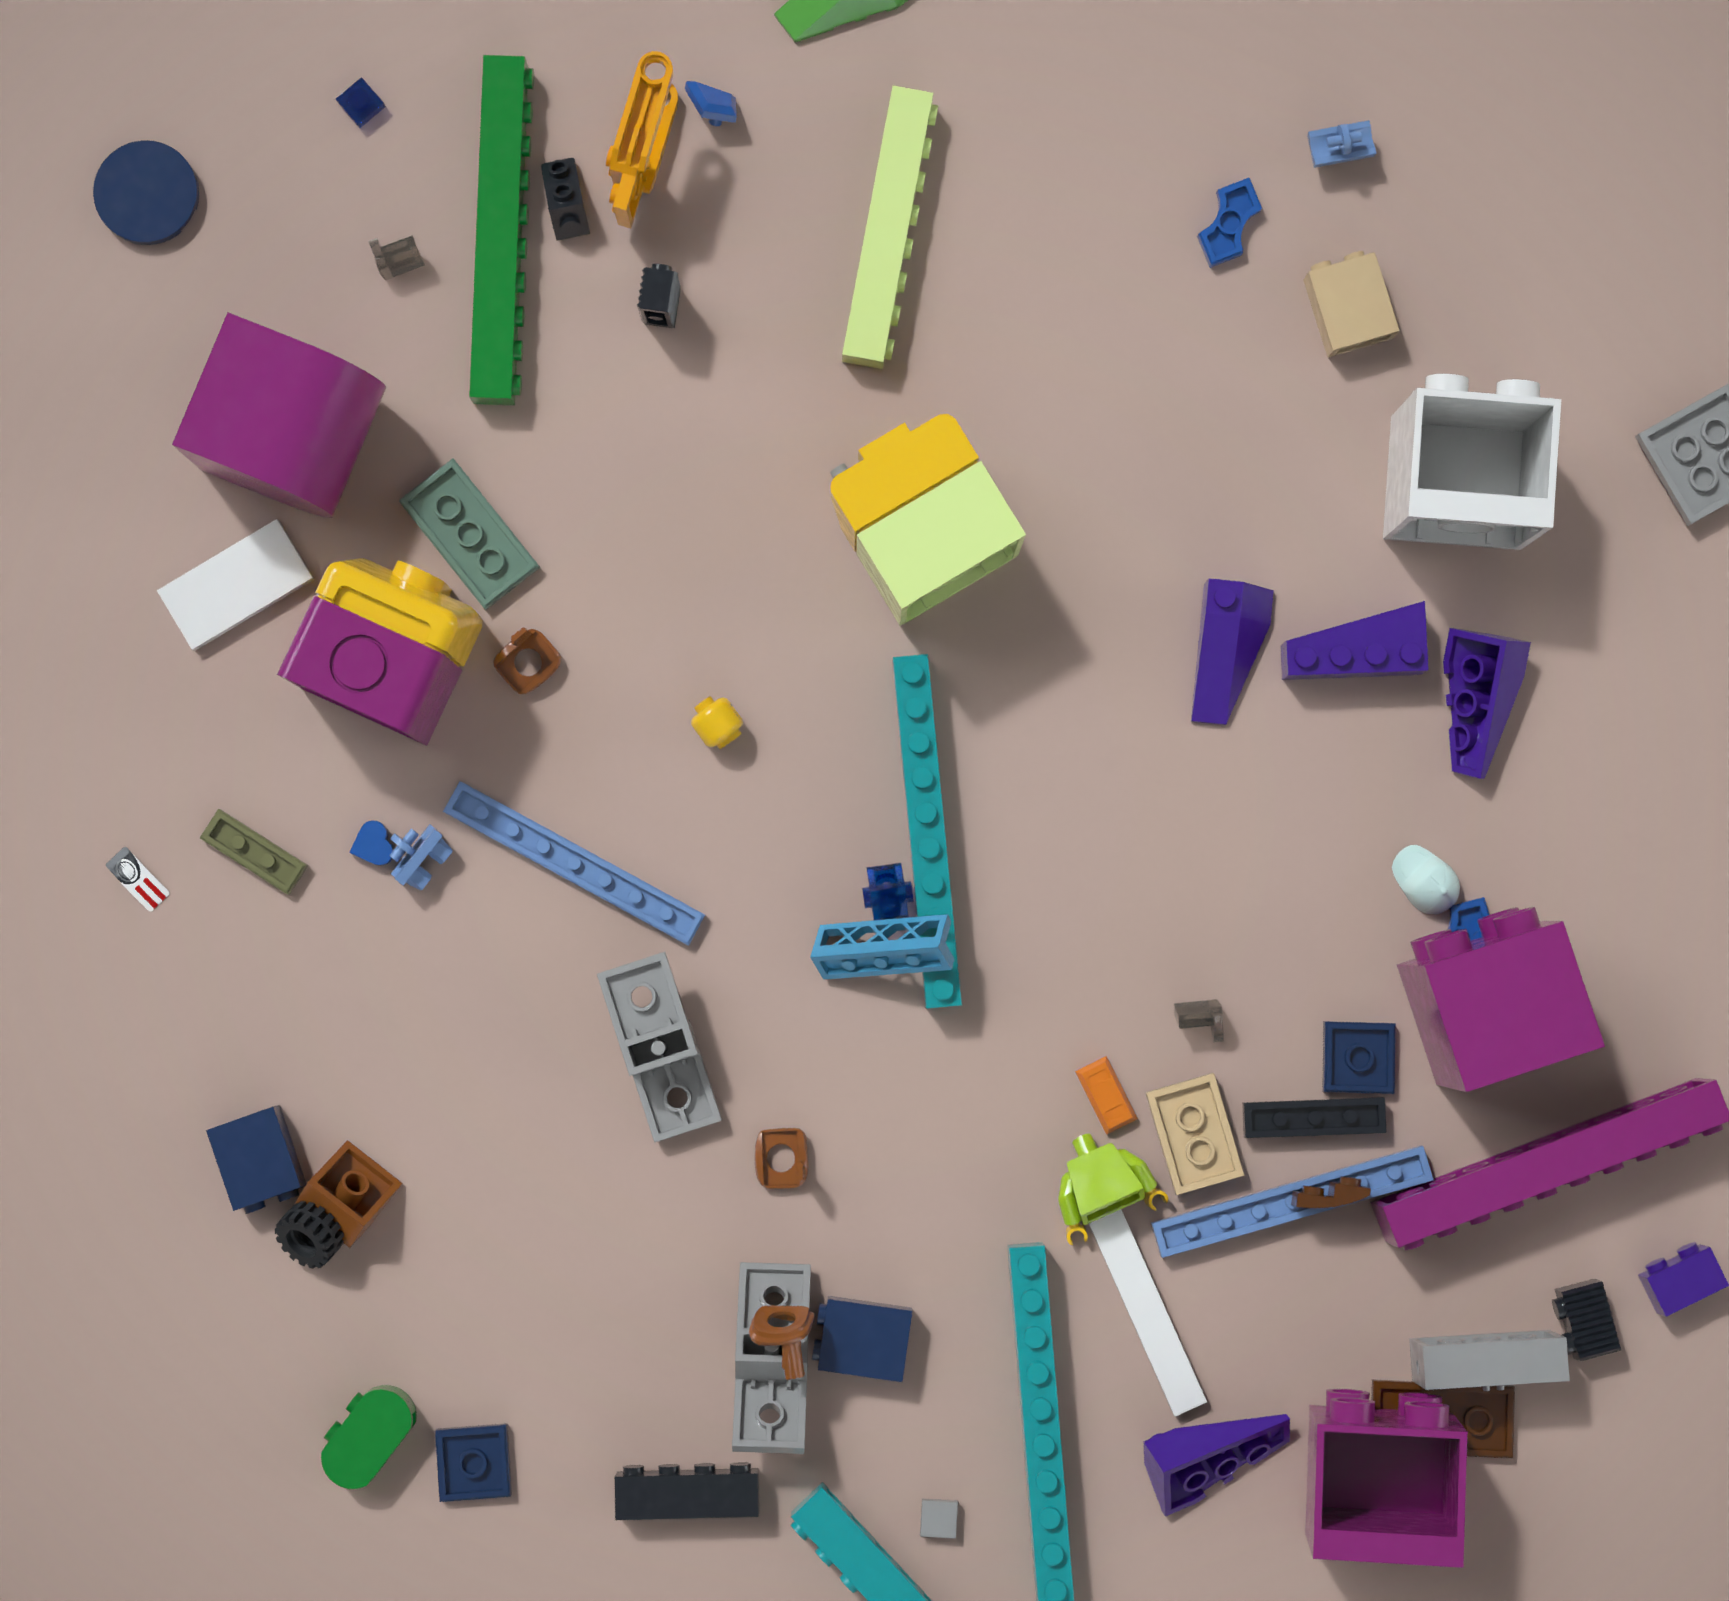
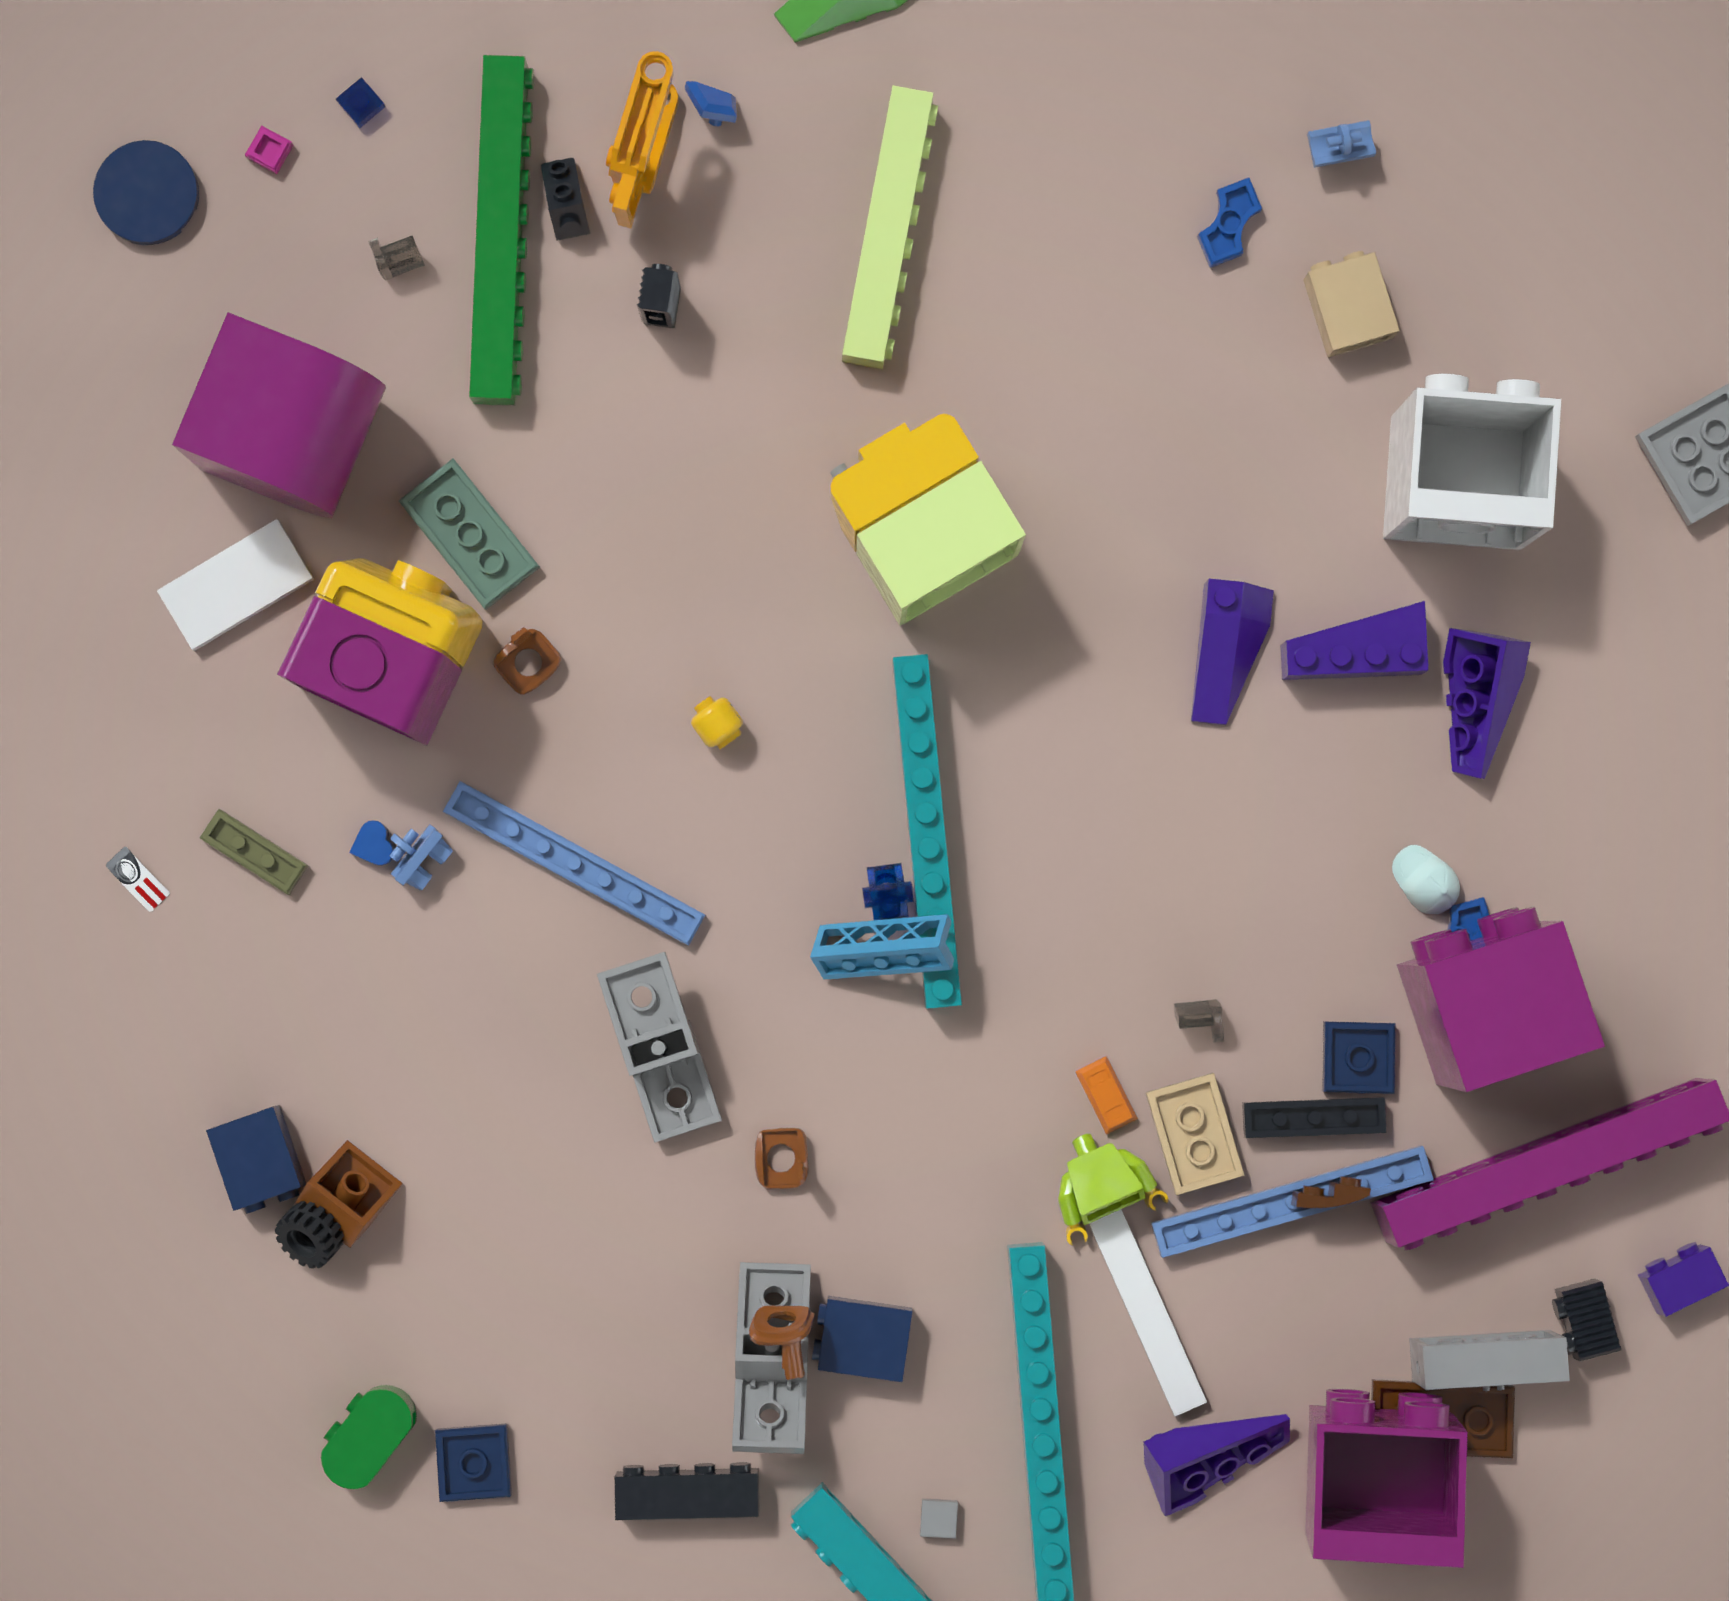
none -> dark pink tile [245,125,294,174]

